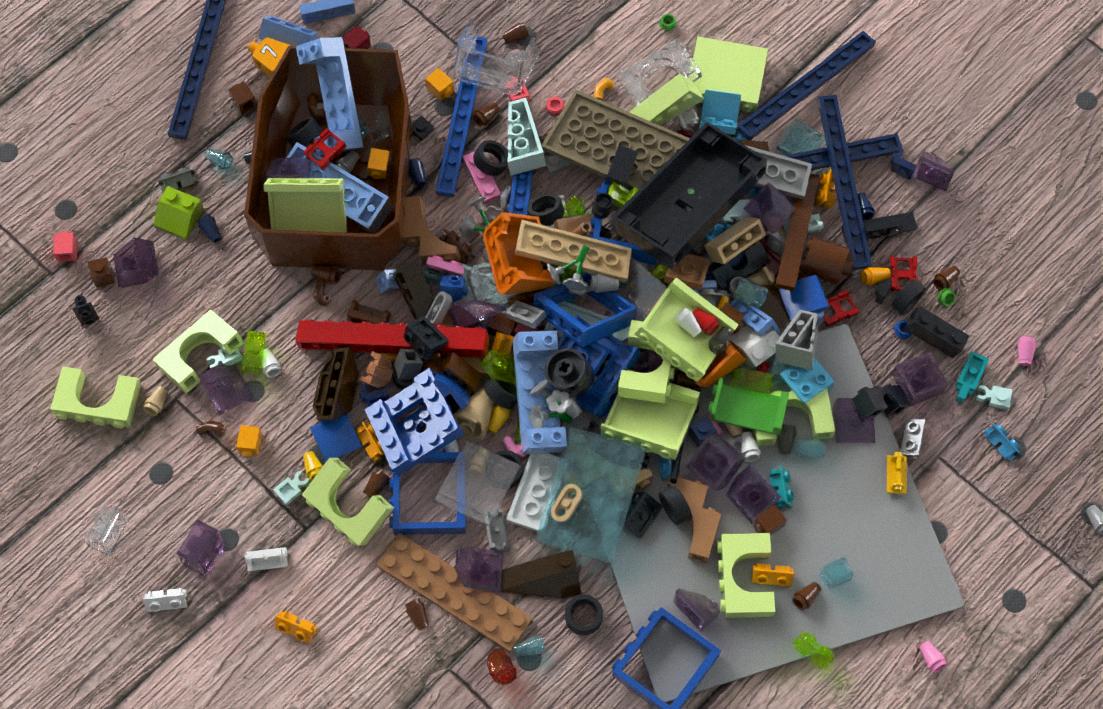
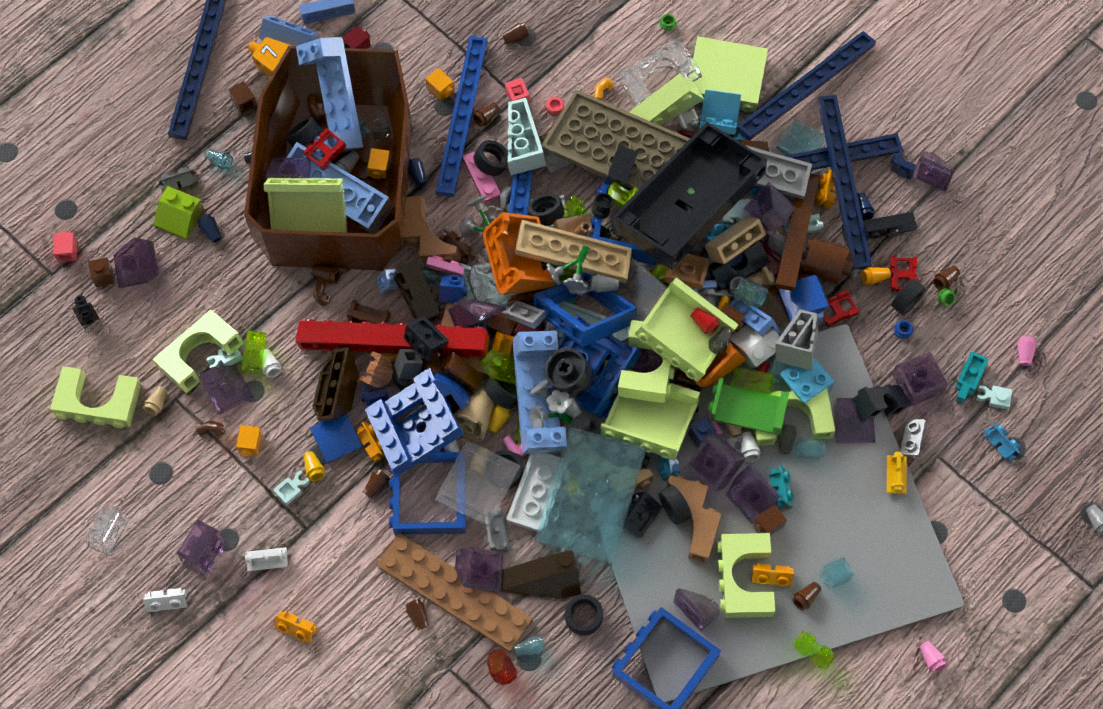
yellowish green arch [302,458,394,546] -> none
black plate [412,116,434,141] -> none
light grey plate [426,291,452,326] -> none
clear windscreen [454,19,539,95] -> none
tan plate [551,484,582,523] -> none
black bar [669,439,685,484] -> none
white cone [674,308,702,337] -> none
black plate [875,279,893,305] -> none
black brick [904,306,969,358] -> none

